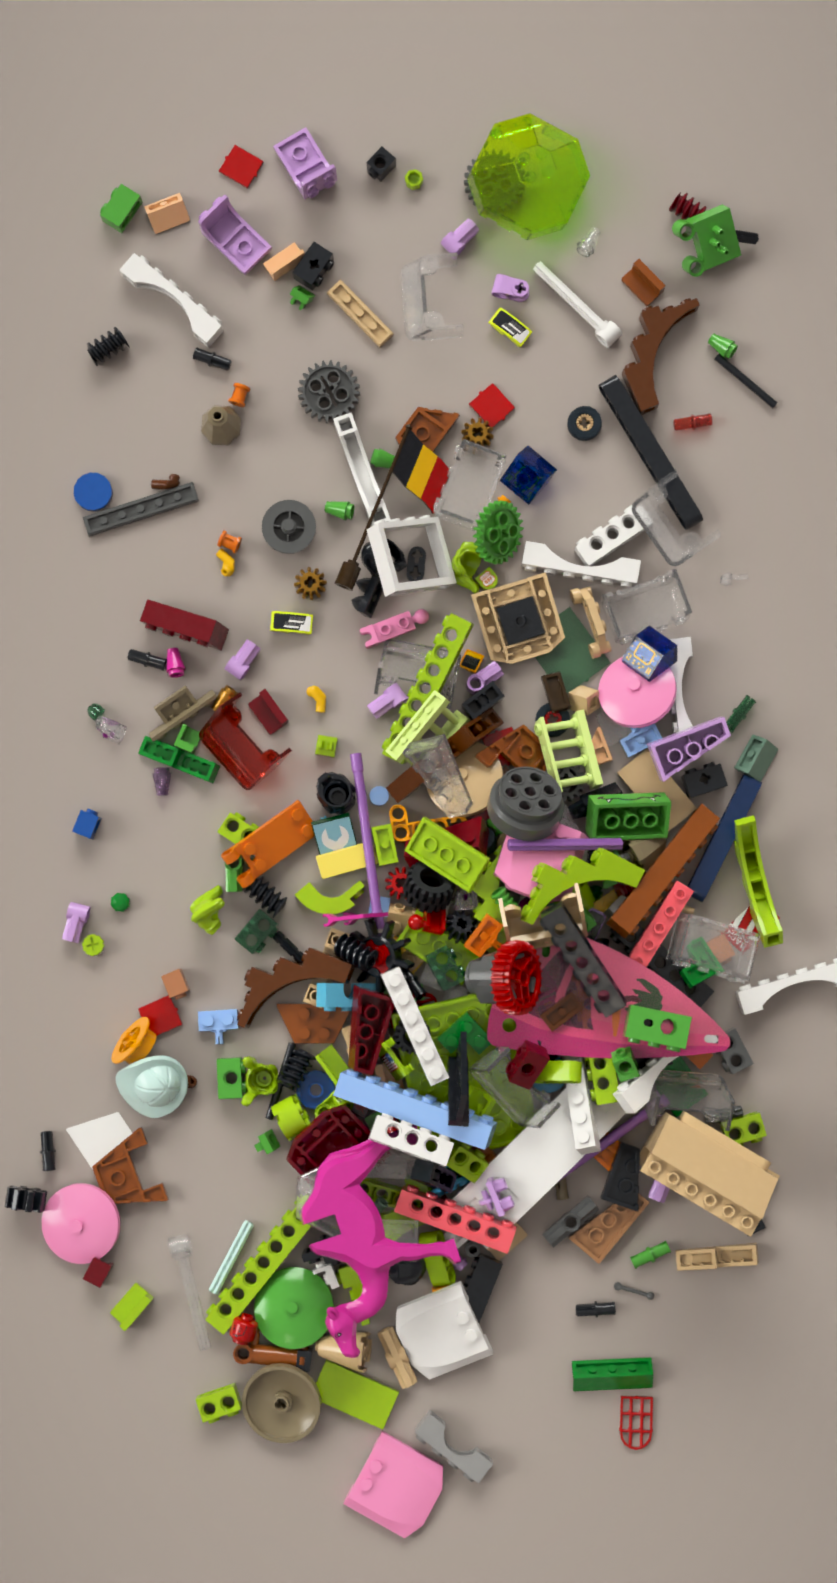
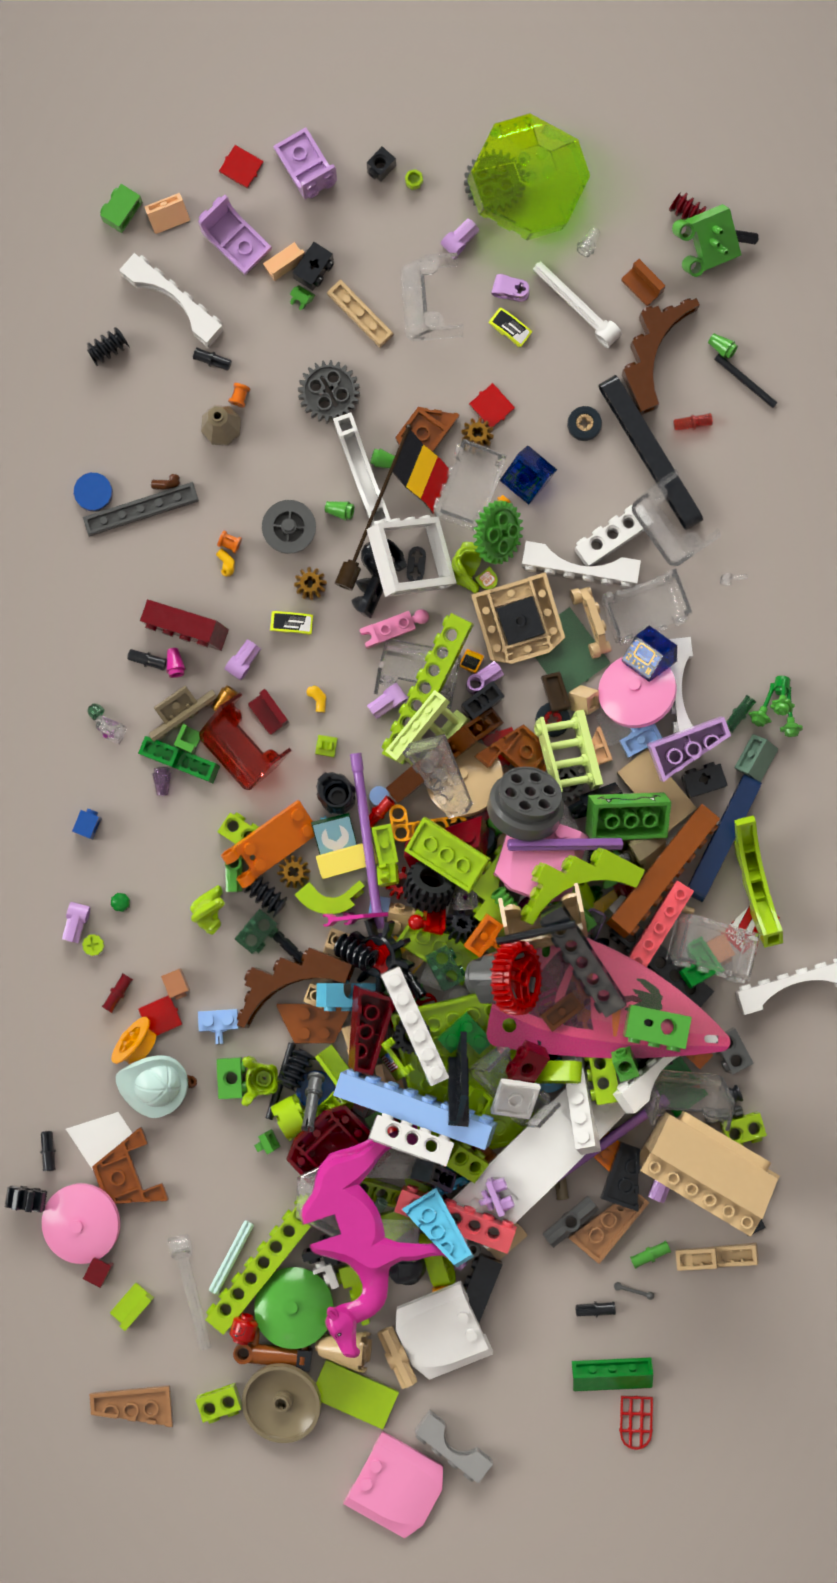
none -> medium nougat wing [89,1385,173,1427]
none -> dark red pin [102,973,133,1013]
none -> pearl gold gear [277,855,311,889]
none -> dark grey pin [301,1072,325,1132]
none -> red axle [369,795,395,827]
none -> lime tile [377,863,399,887]
none -> medium azure wing [402,1188,474,1267]
none -> white tile [490,1078,541,1119]
none -> black bar [496,920,577,945]
none -> black bush [727,1085,743,1105]
none -> bright green plant [749,676,803,737]

